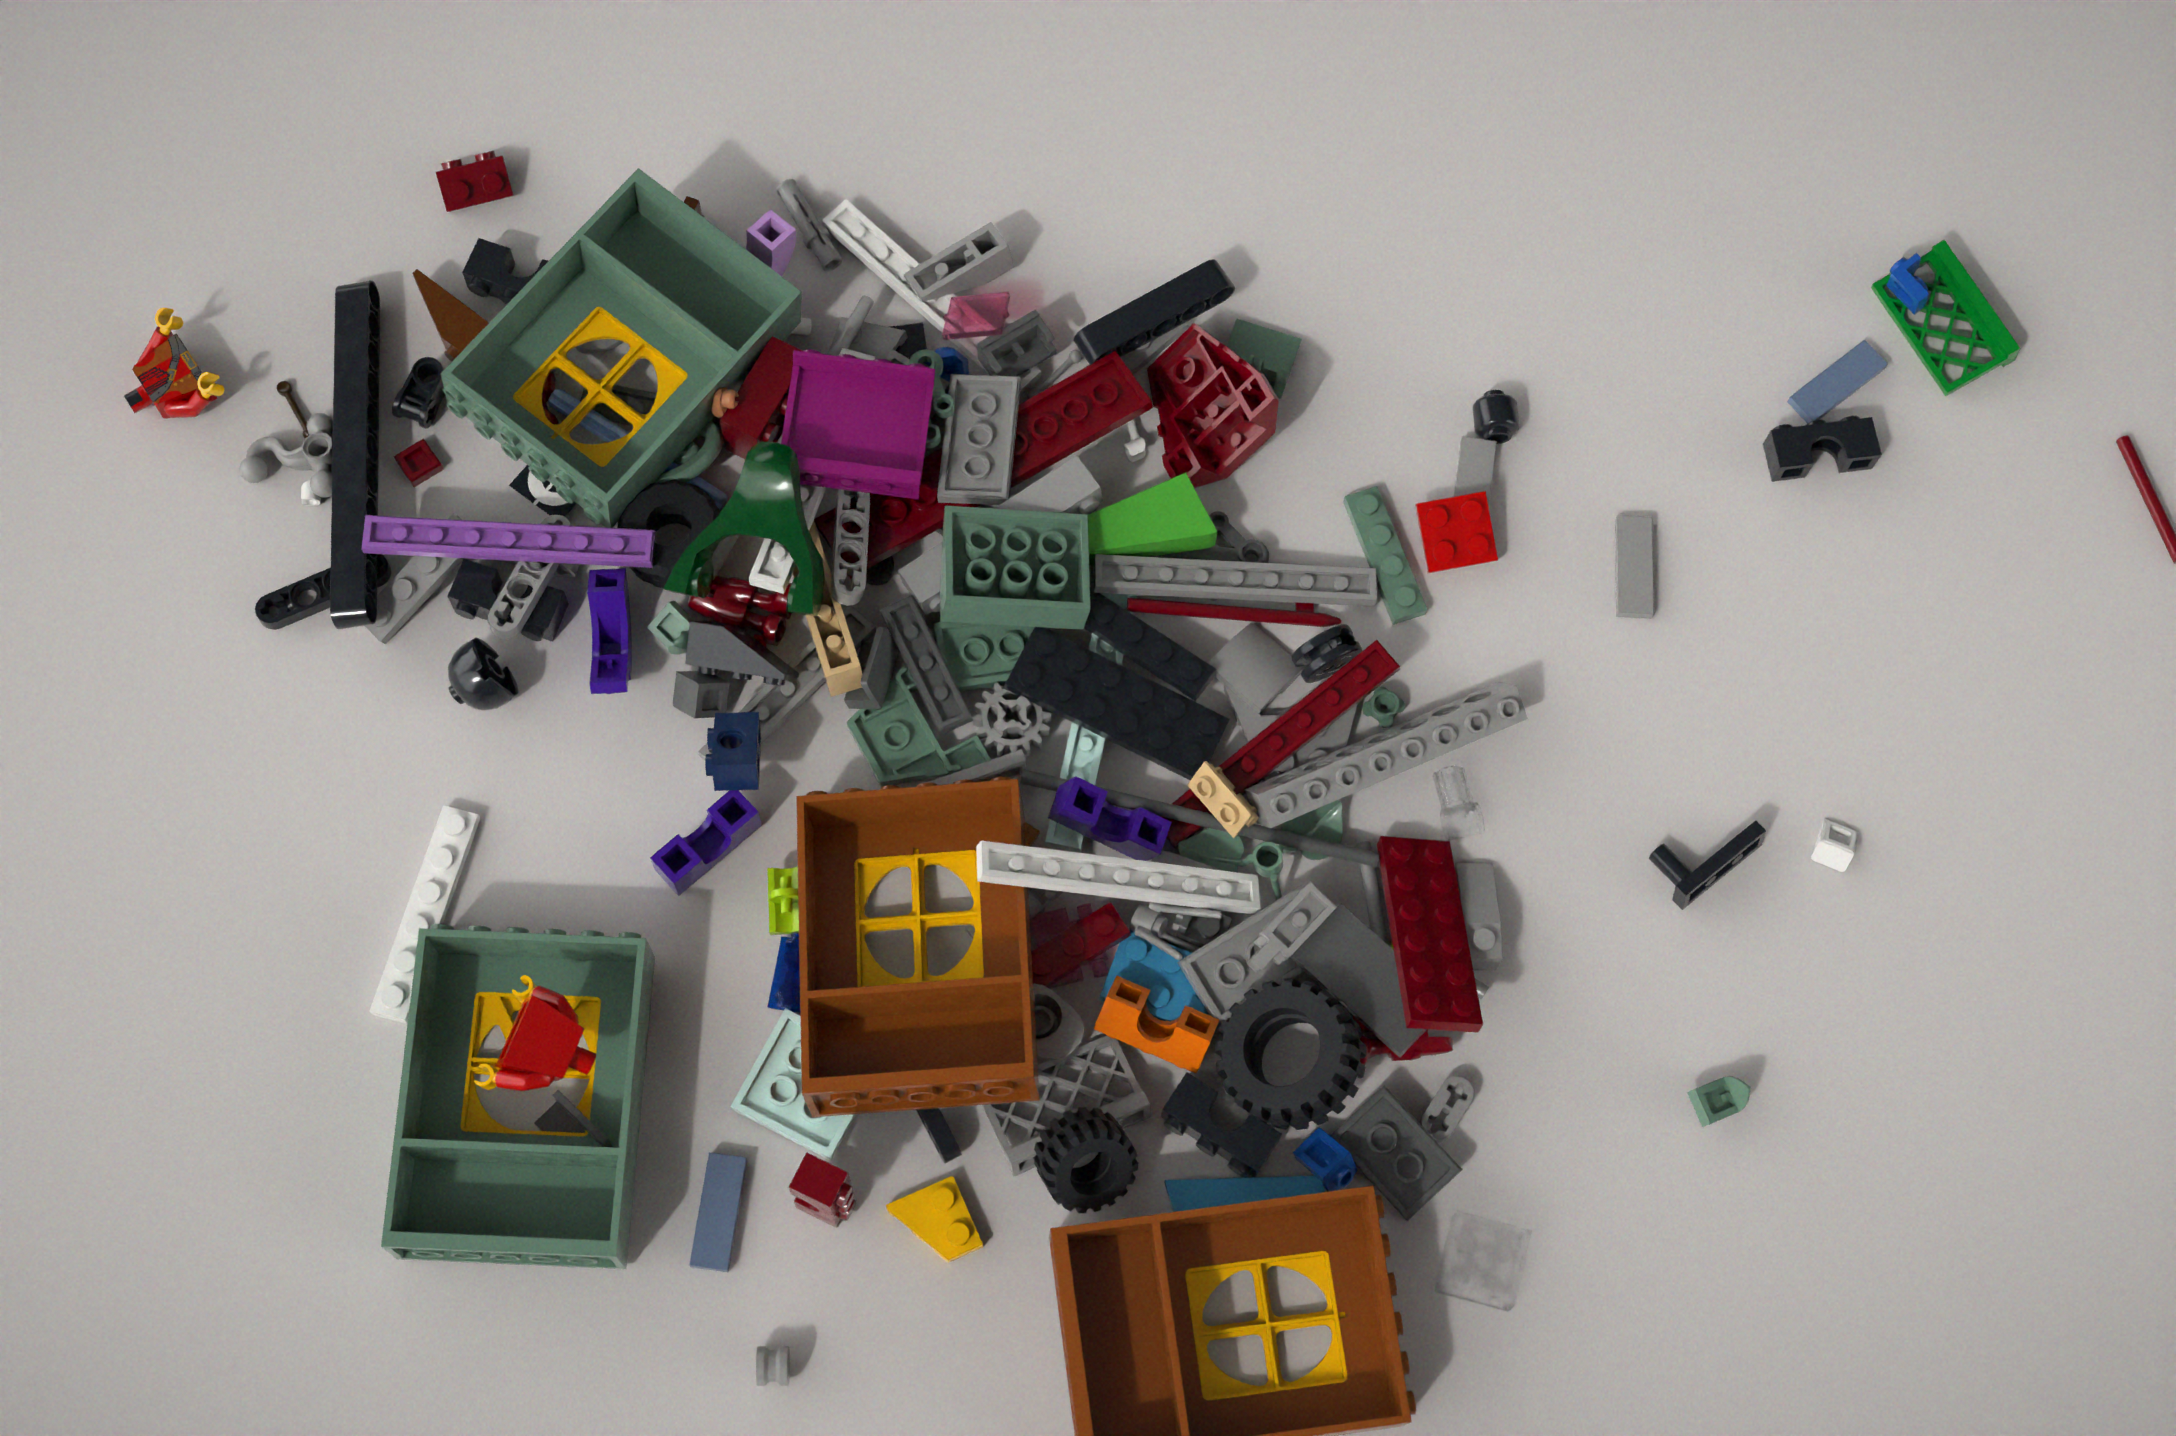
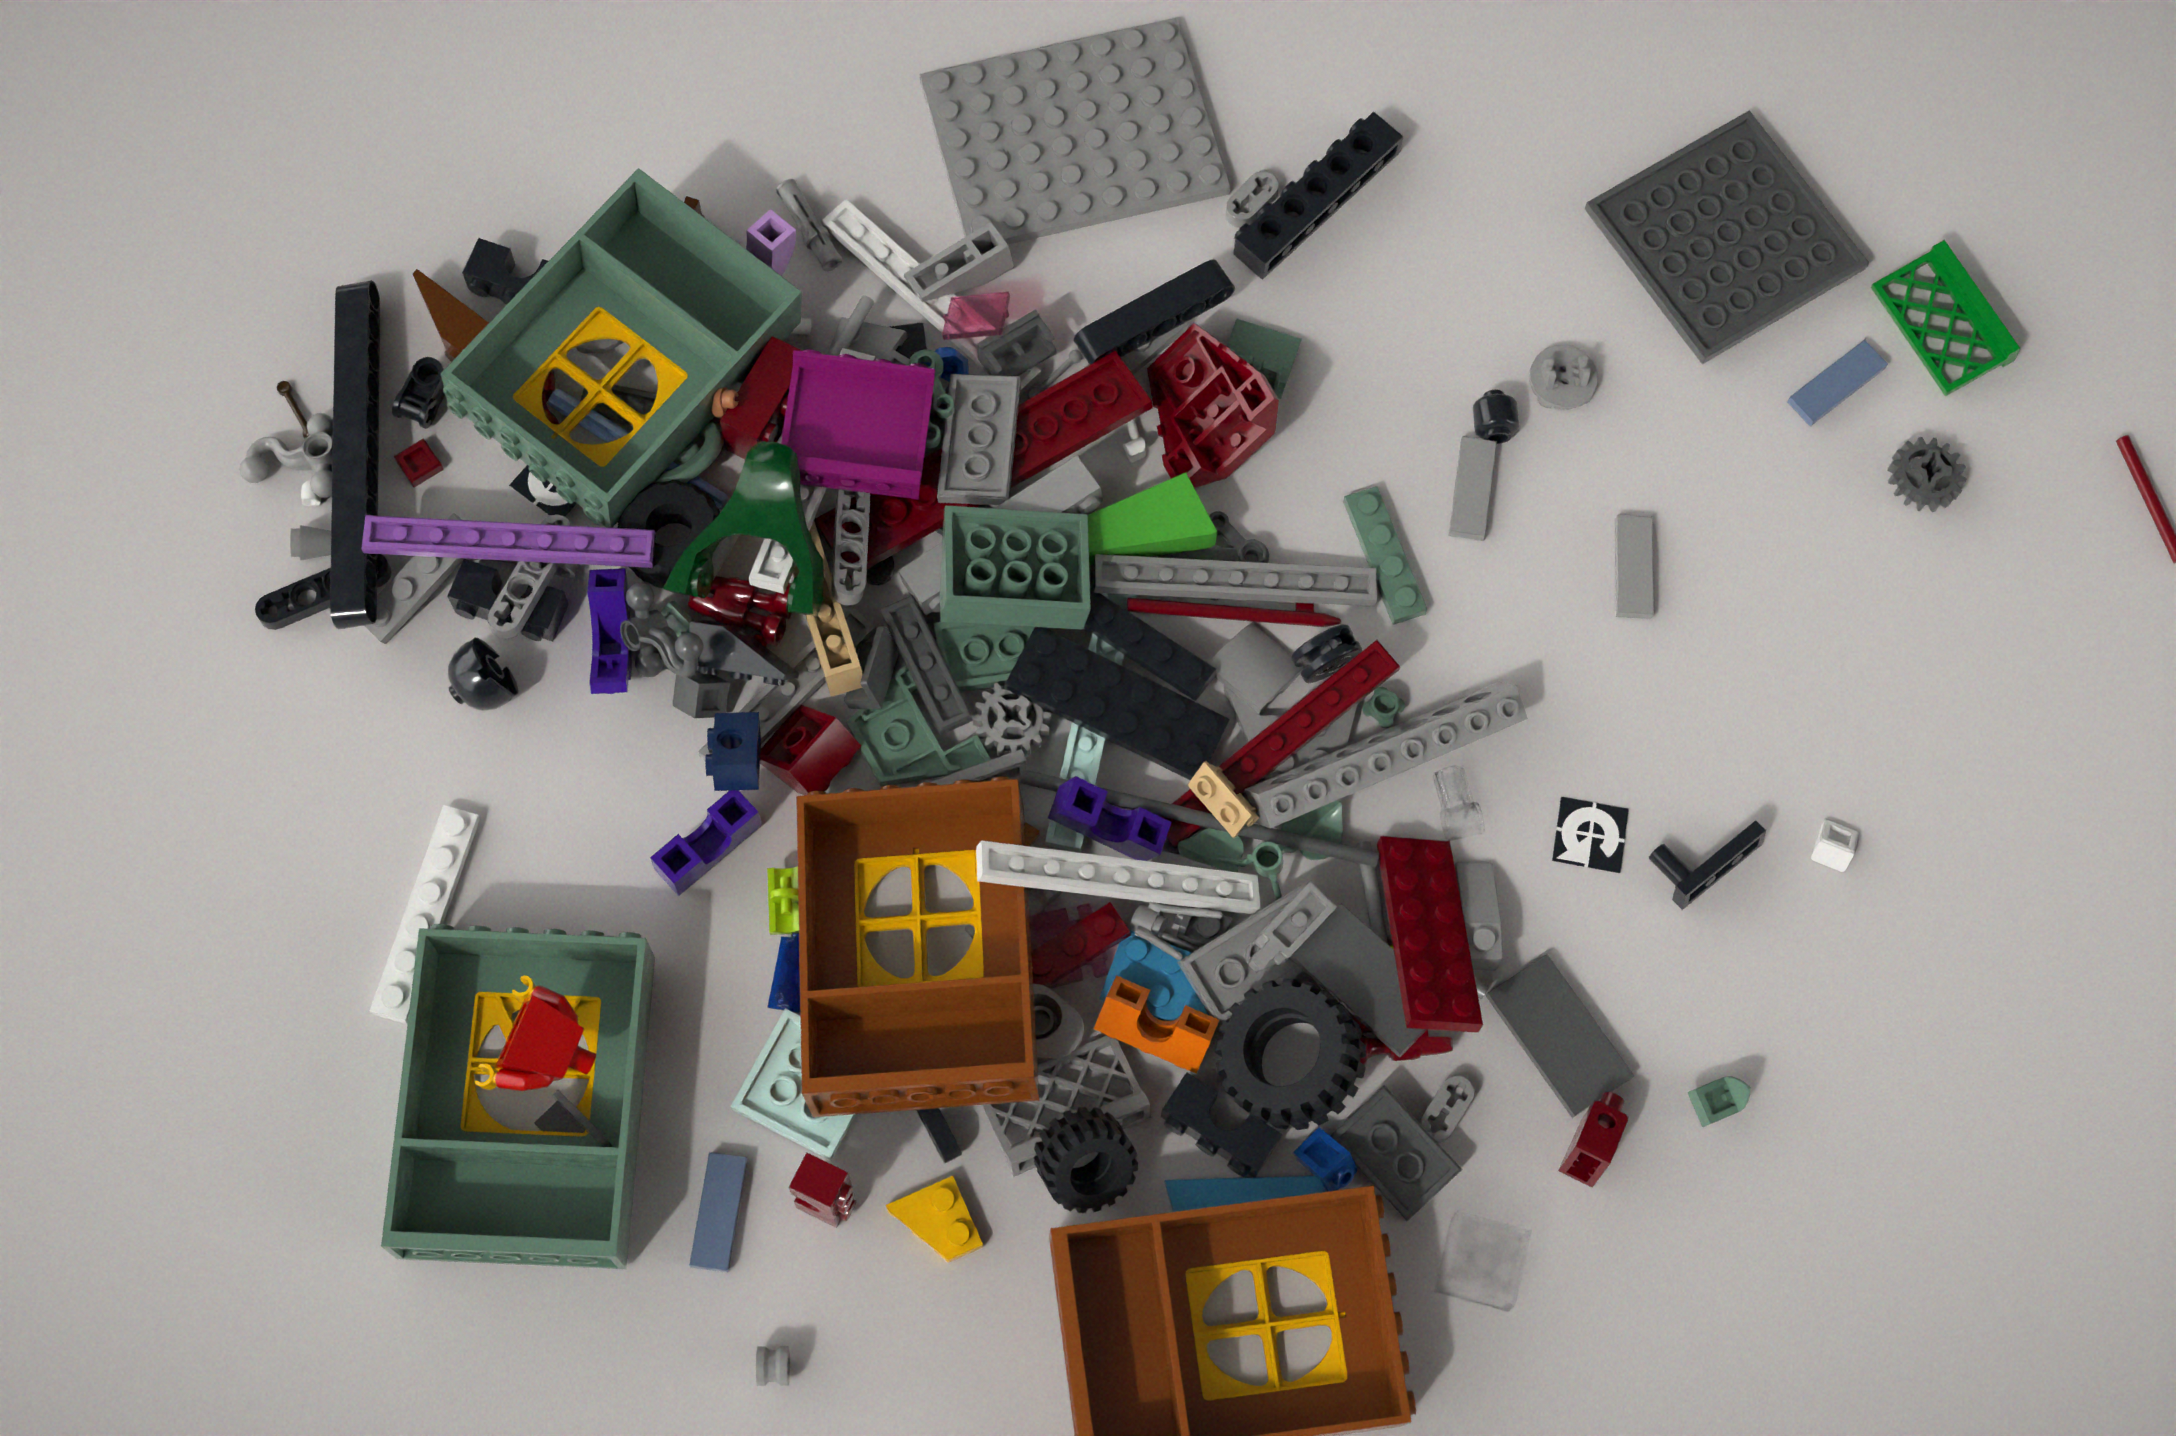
torso [124,308,225,419] -> none
dark red bracket [436,151,514,212] -> none
red plate [1415,491,1498,574] -> none
black arch [1763,416,1882,482] -> none
blue bracket [1887,253,1930,315] -> none
none -> light grey cone [290,525,331,560]
none -> dark grey piece [620,583,704,678]
none -> dark red slope [760,705,861,795]
none -> light grey plate [920,18,1230,244]
none -> light grey beam [1225,171,1279,228]
none -> black brick [1233,111,1403,280]
none -> dark grey tile [1486,954,1634,1118]
none -> light grey plate [1529,345,1598,410]
none -> sticker [1552,797,1629,873]
none -> dark red torso [1558,1092,1629,1188]
none -> dark grey plate [1584,110,1869,364]
none -> dark grey gear [1887,437,1967,512]

